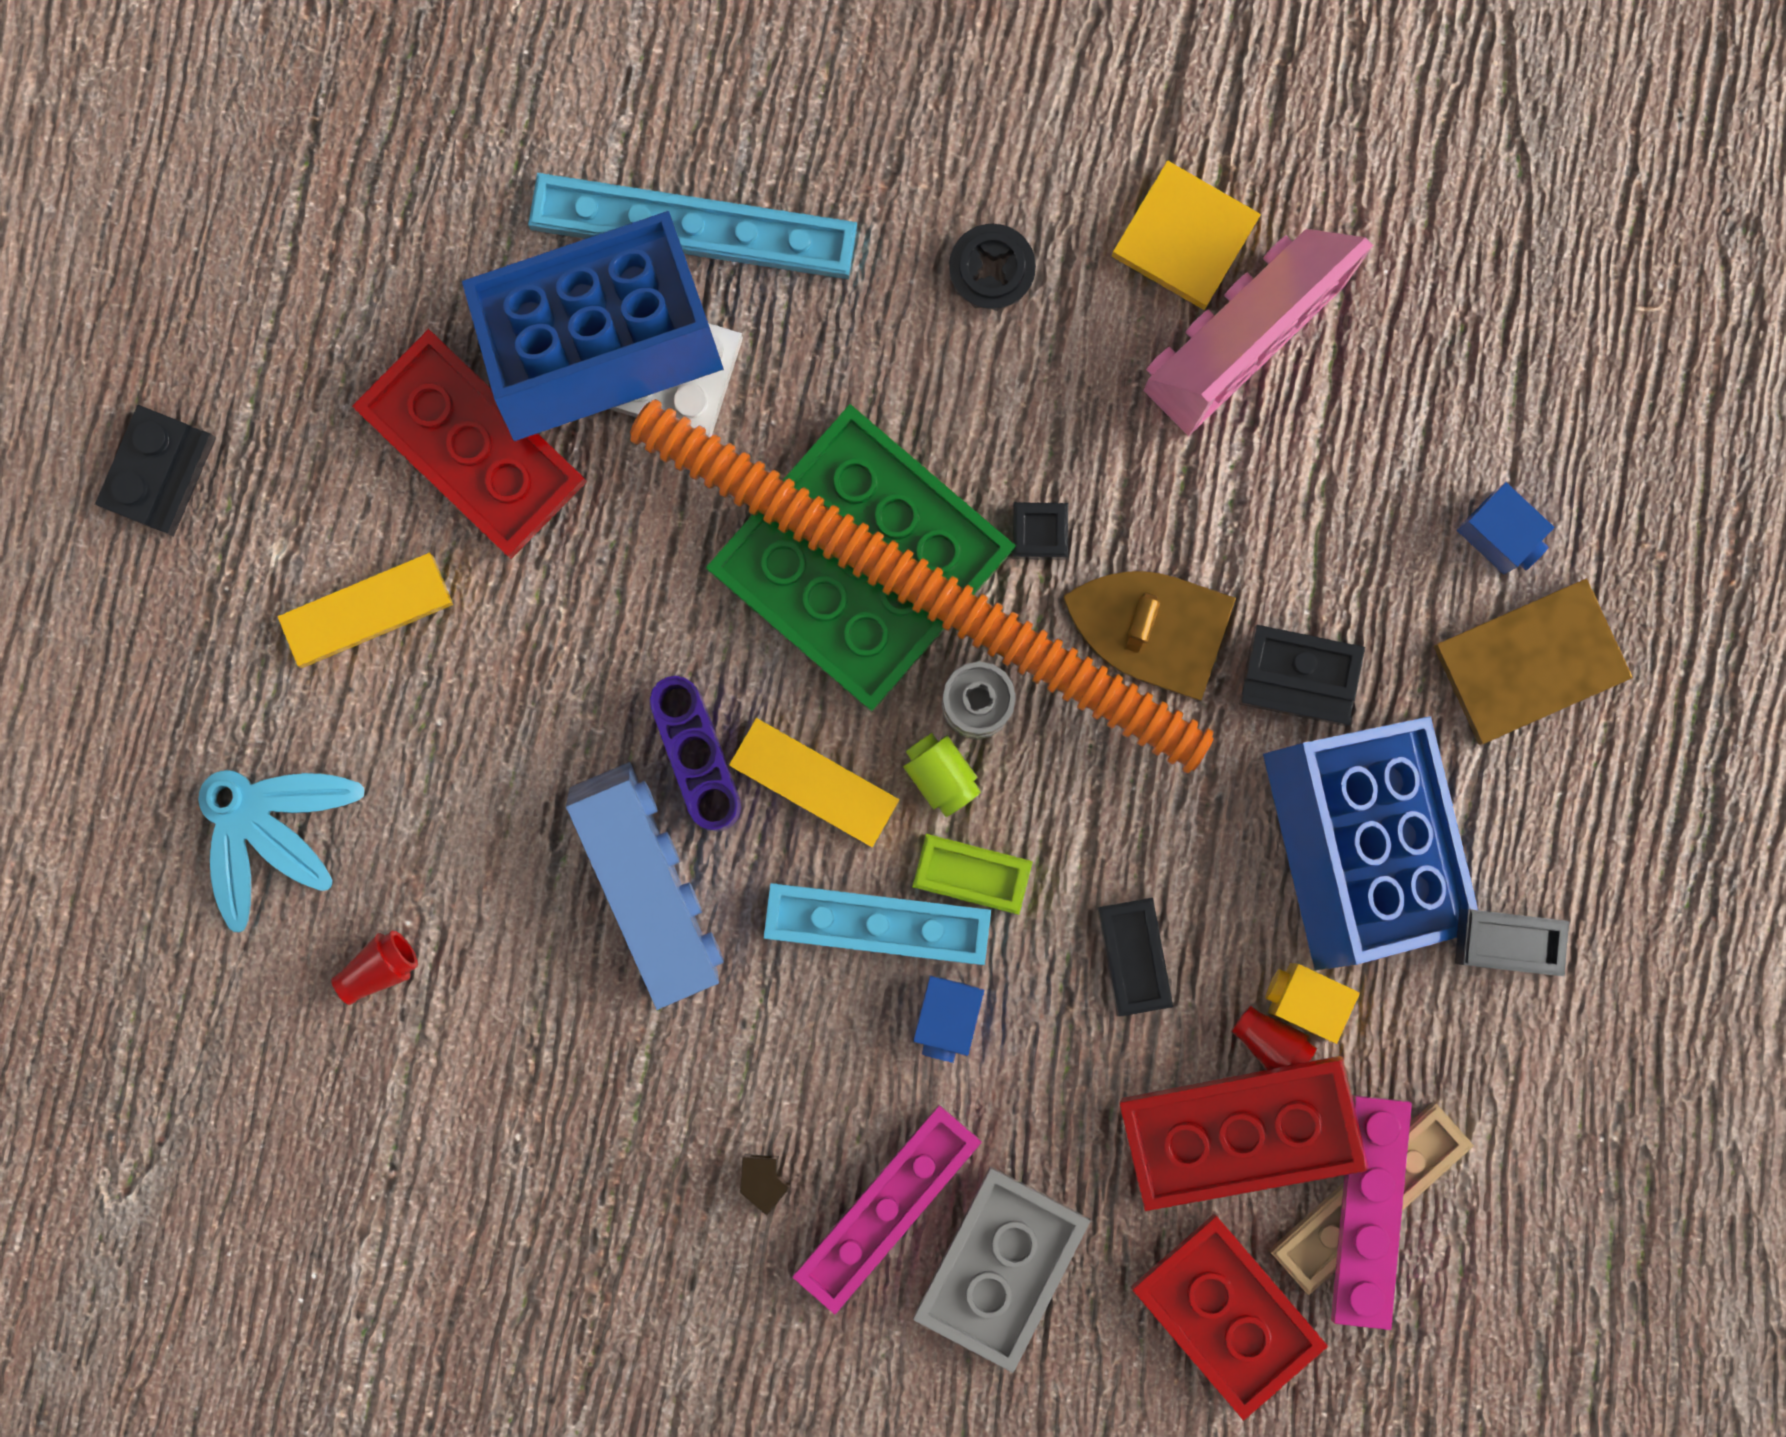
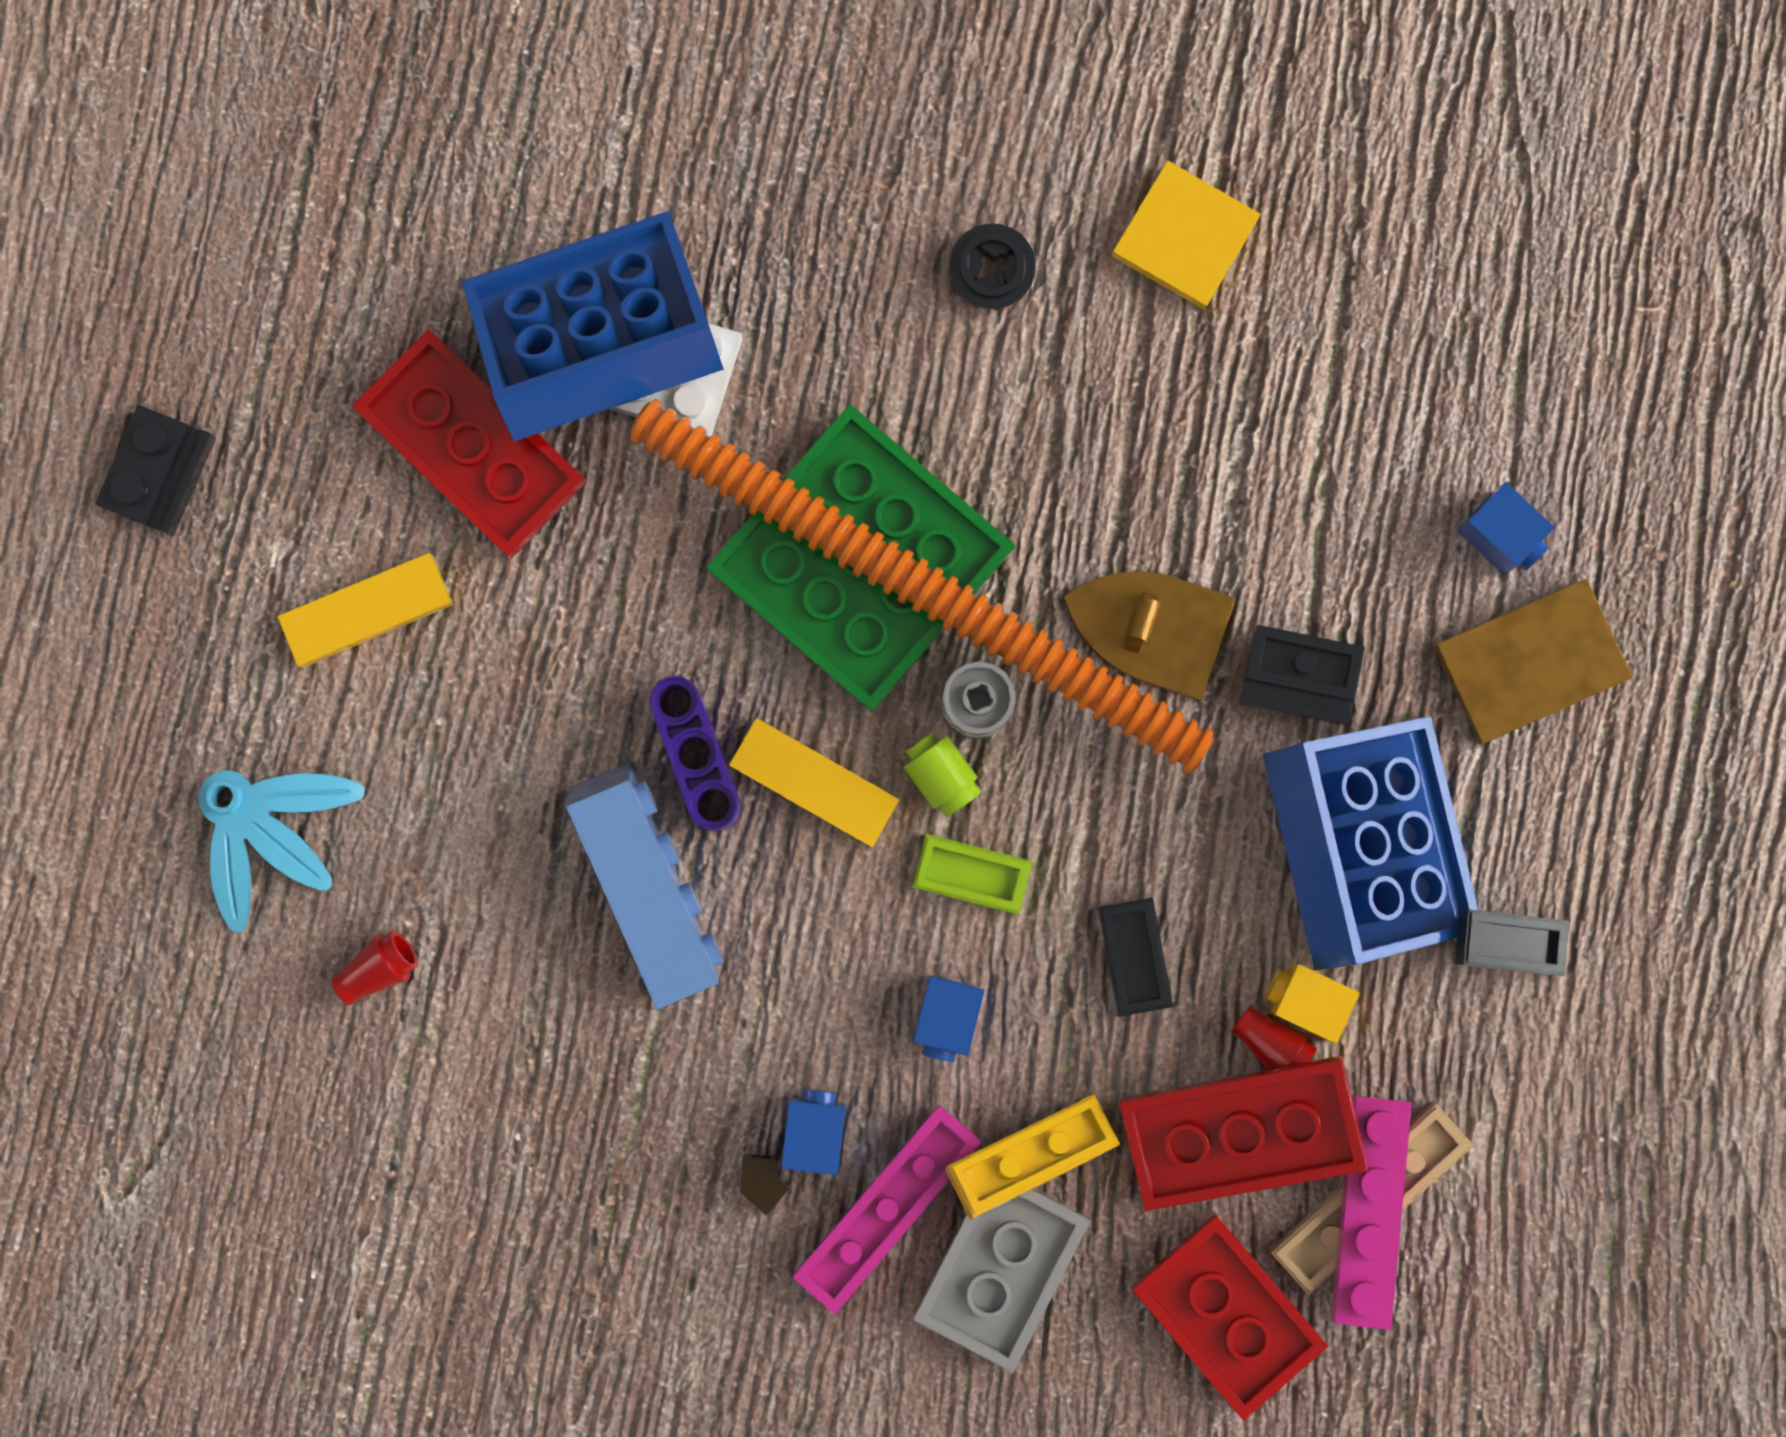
medium azure tile [528,173,857,280] -> none
medium azure plate [764,883,991,965] -> none
black tile [1012,502,1068,560] -> none
bright pink slope [1143,229,1374,437] -> none
none -> blue brick [781,1088,846,1175]
none -> yellow tile [945,1094,1120,1220]

